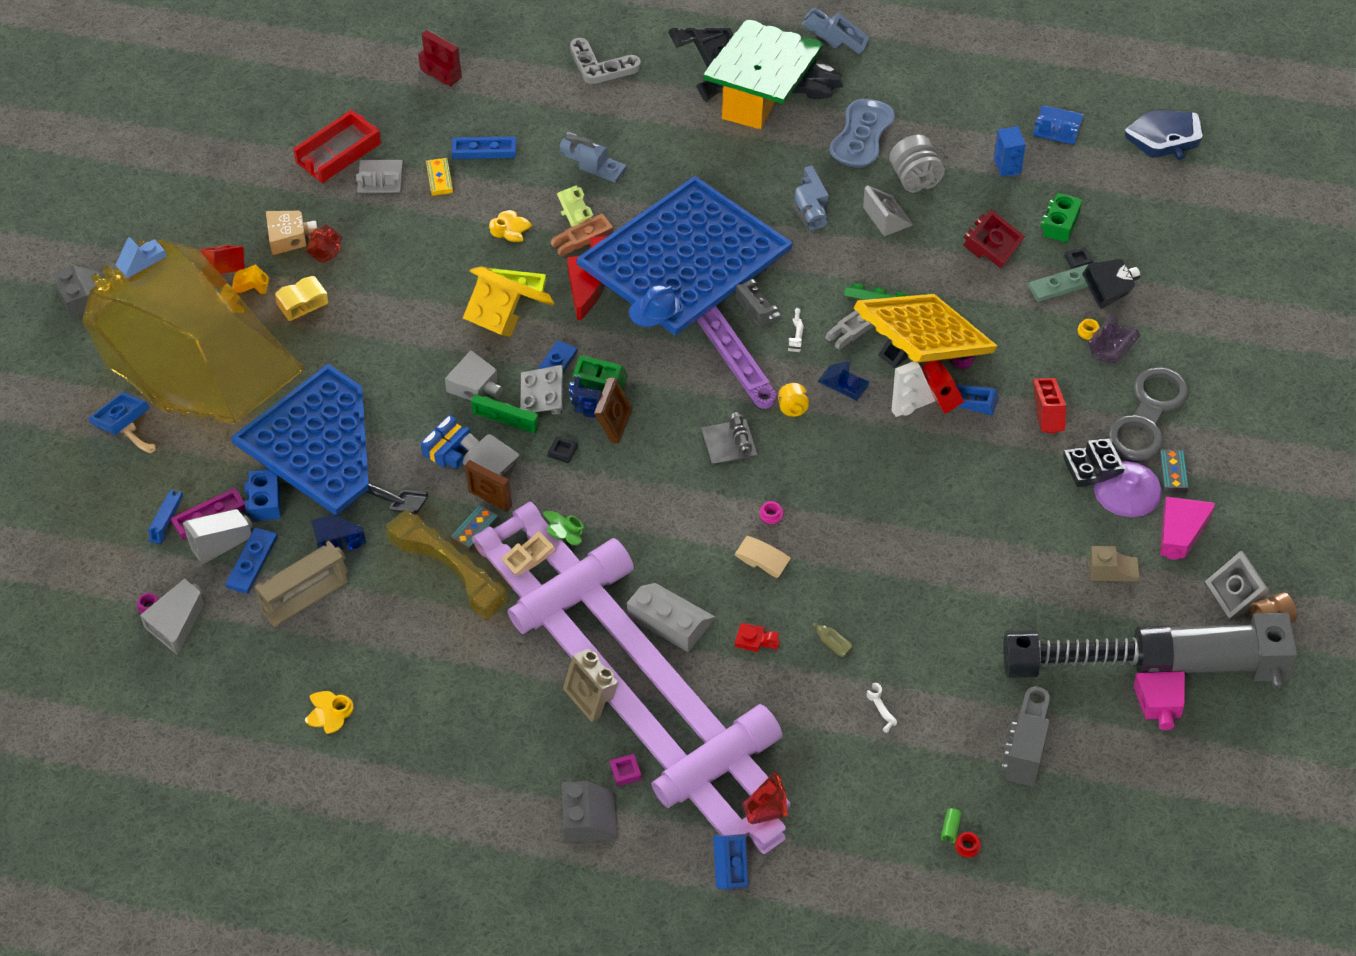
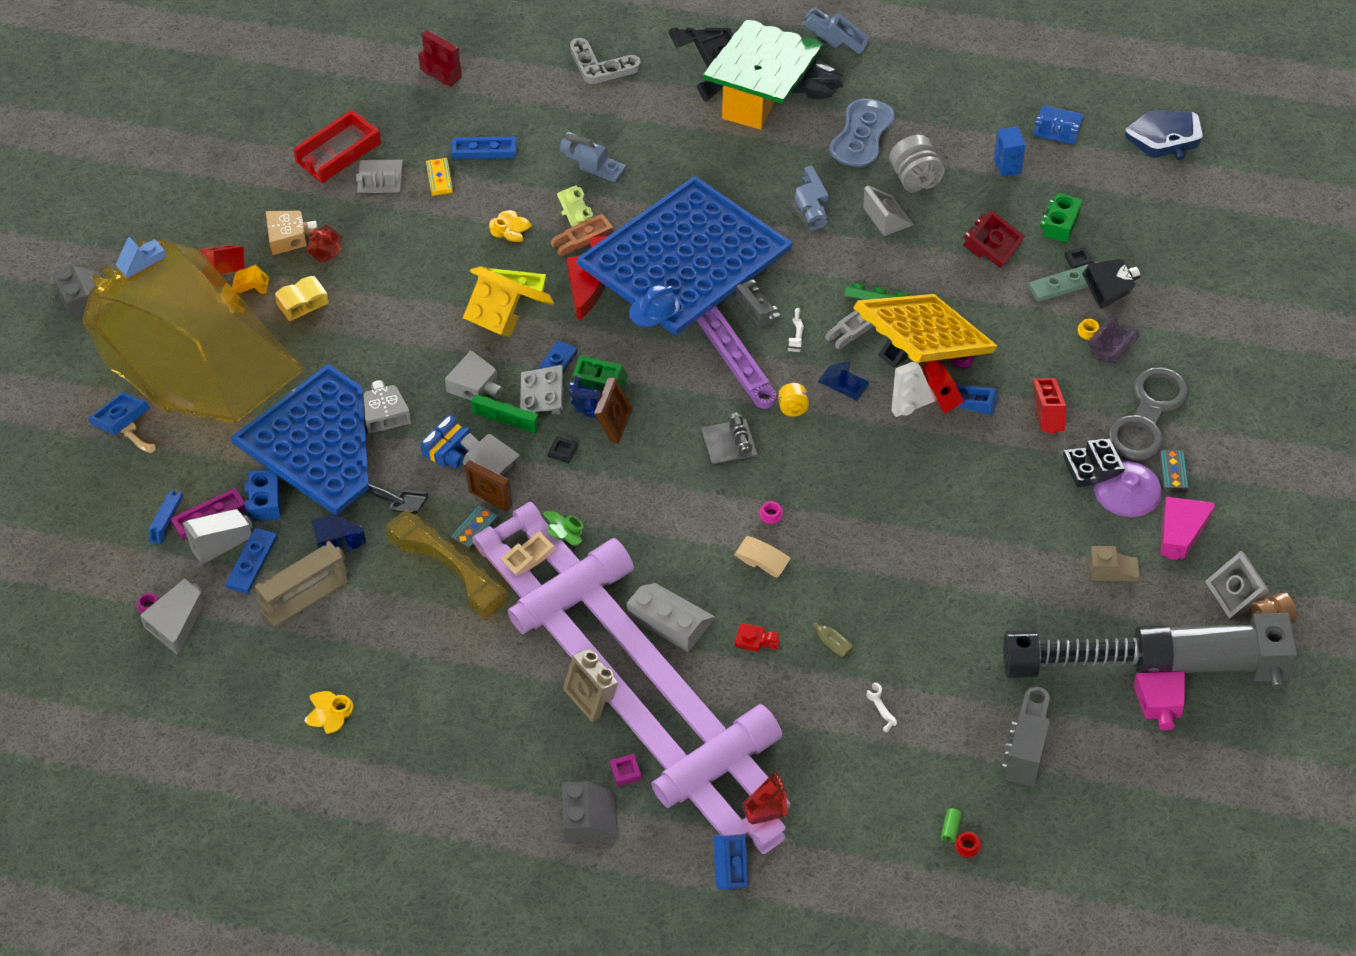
none -> light grey torso [364,380,411,434]

